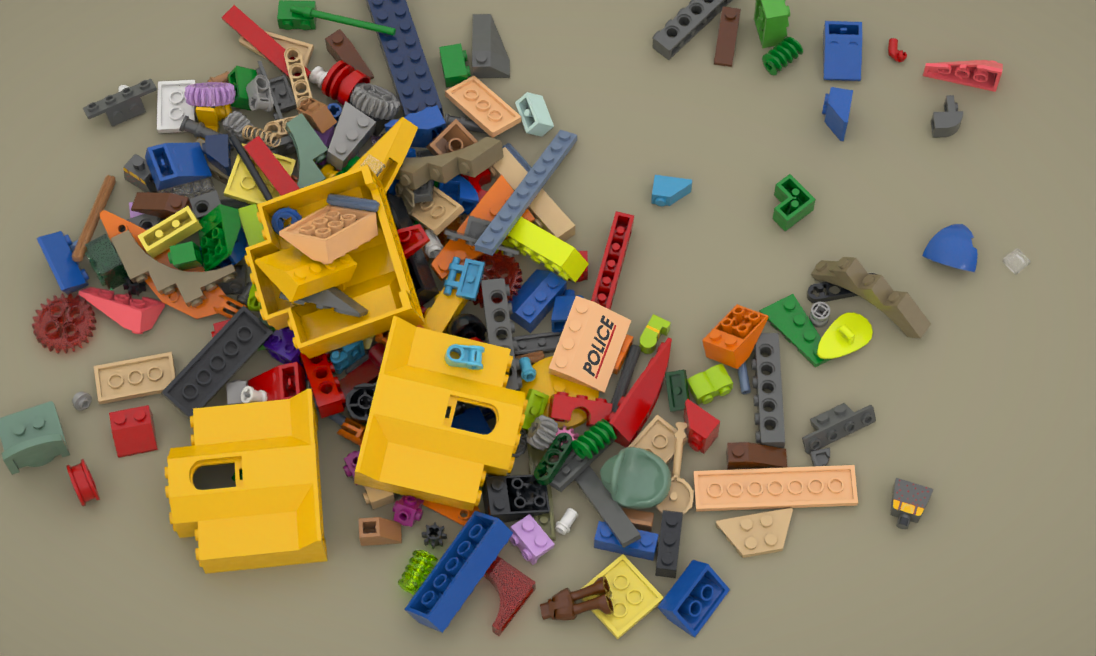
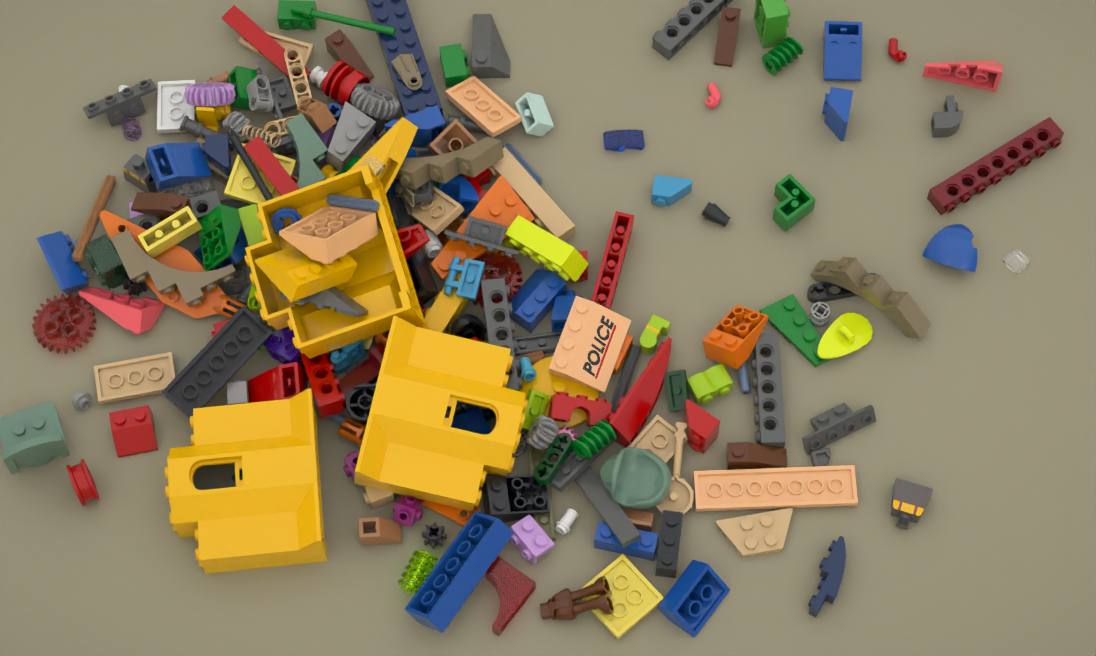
green brick [168,241,203,271] -> none
white bush [241,386,268,403] -> none
medium azure piece [445,344,485,370] -> none
sand blue plate [474,130,577,256] -> none
none -> clear purple wheel [121,118,142,141]
none -> dark tan piece [391,53,423,90]
none -> clear blue slope [603,130,645,152]
none -> black cone [701,202,731,227]
none -> coral arm [705,83,722,108]
none -> dark blue slope [808,536,846,618]
none -> dark red brick [927,117,1064,215]

